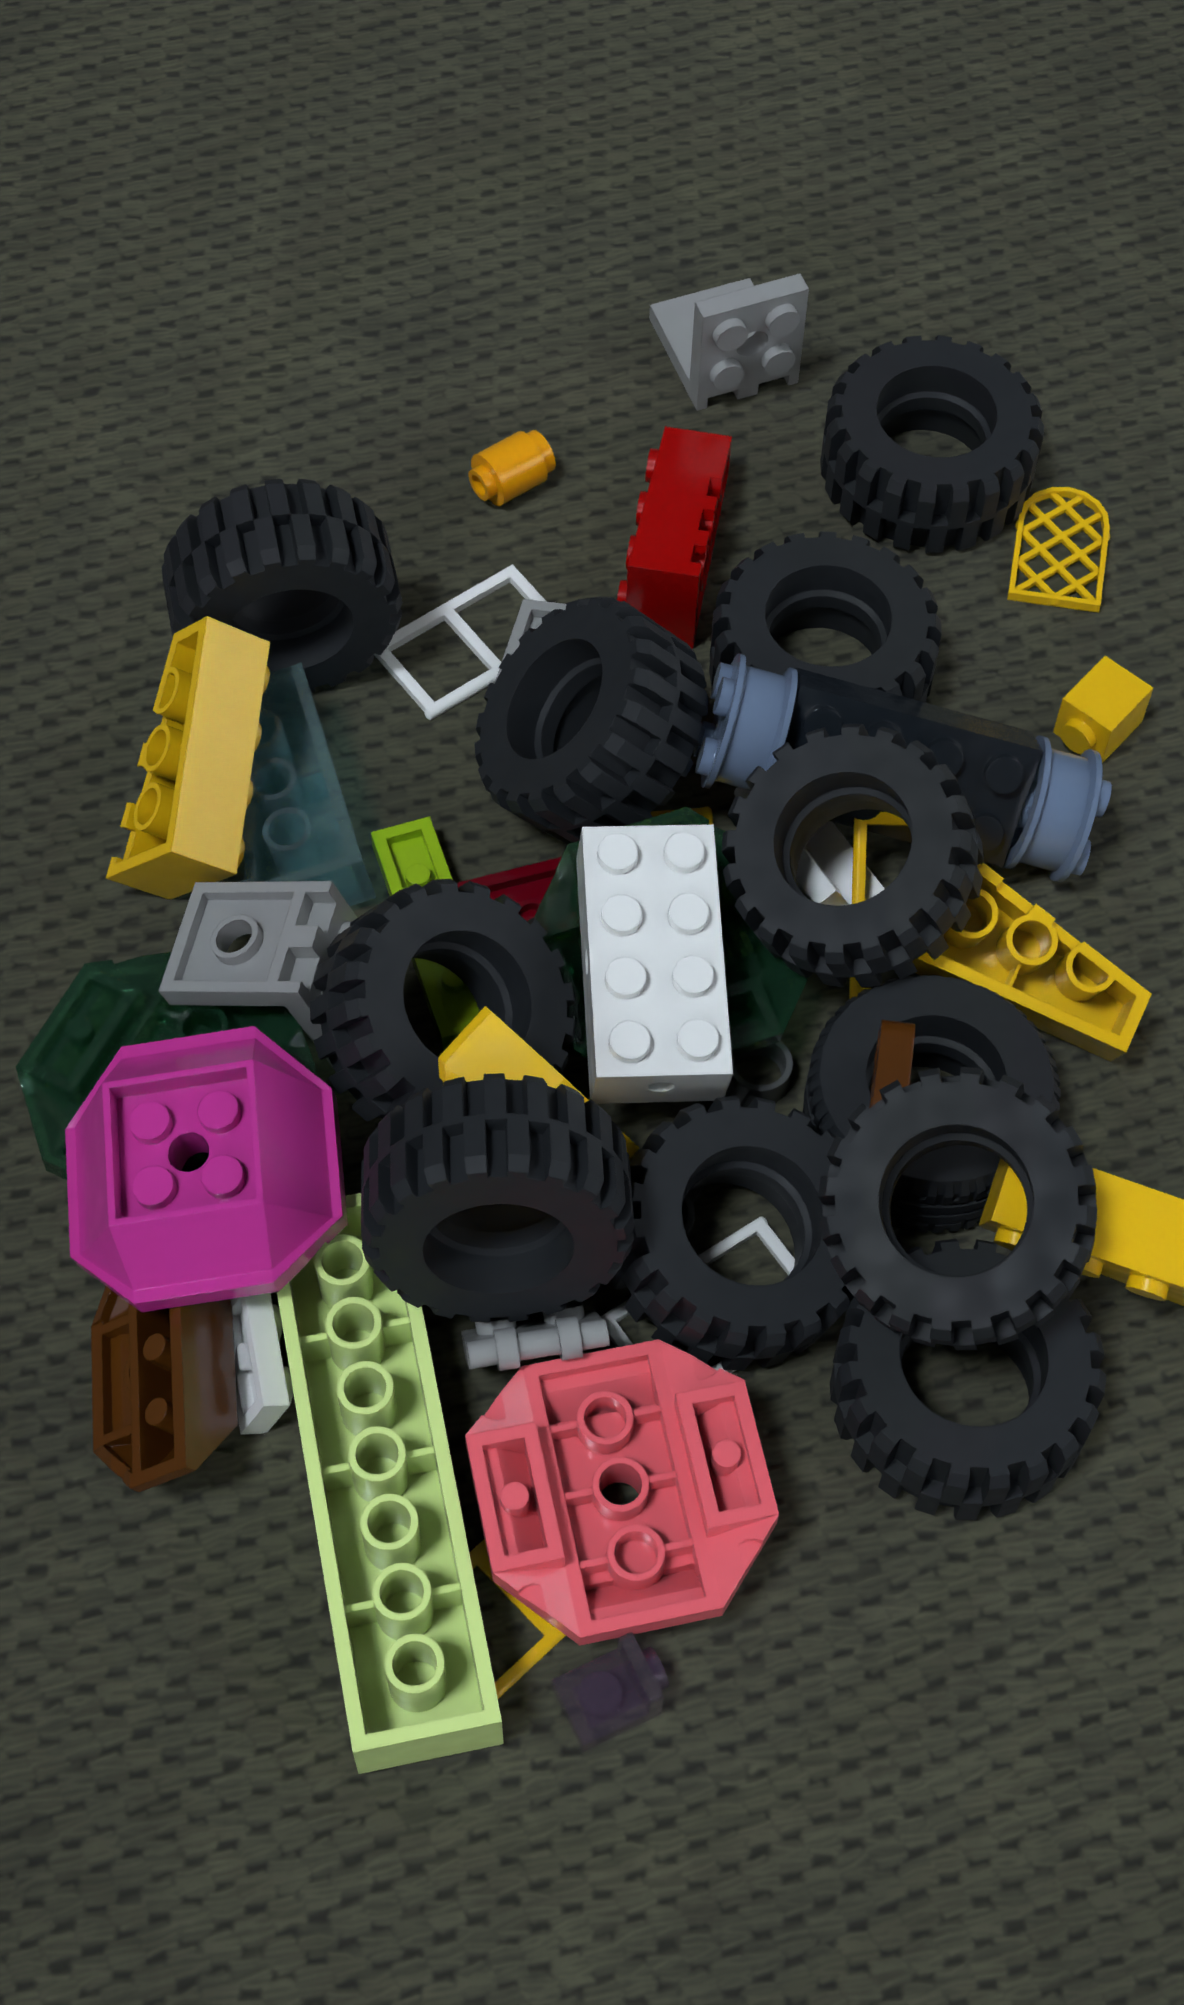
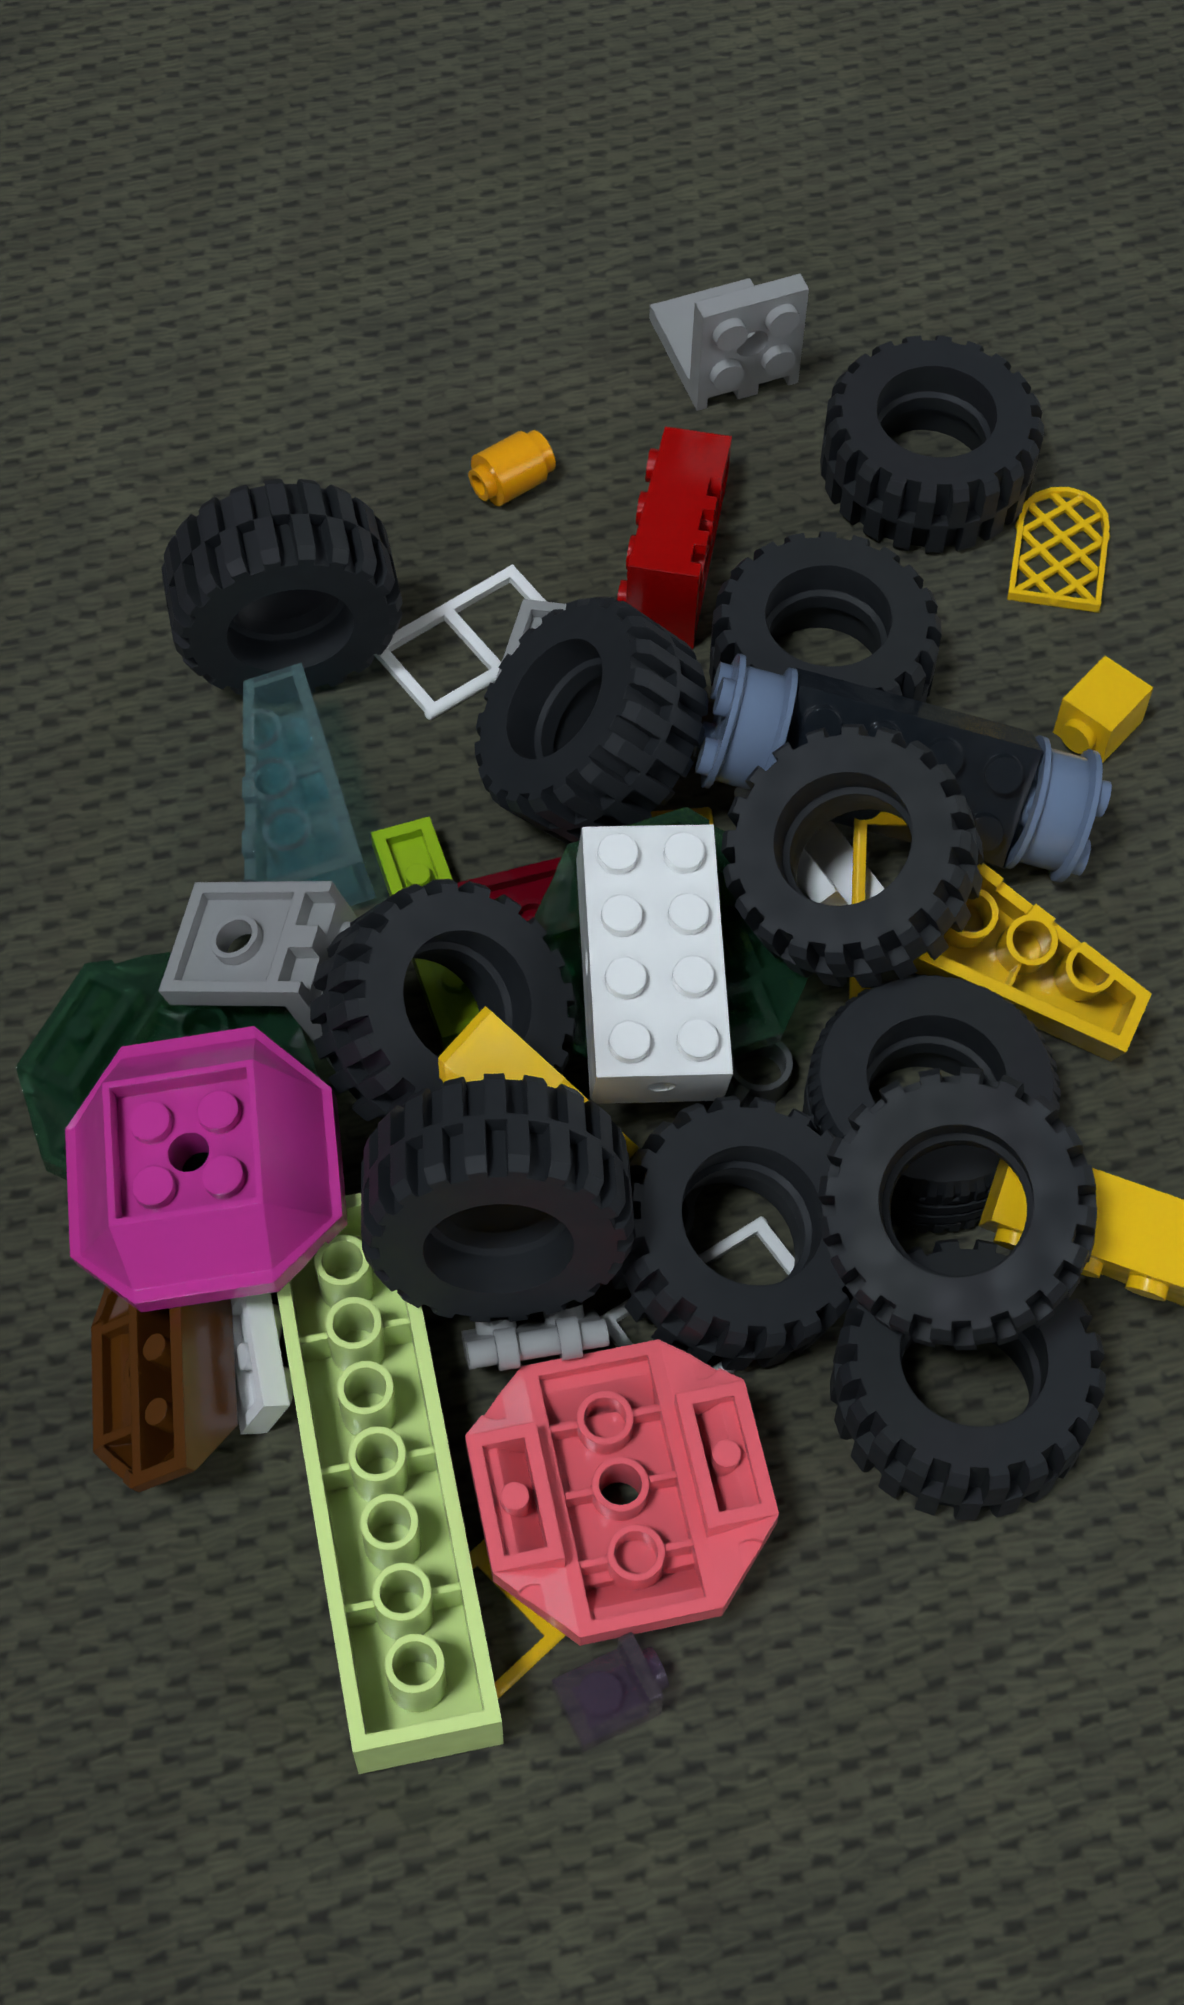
yellow wedge [106,616,270,899] -> none
reddish brown beam [869,1019,915,1109] -> none

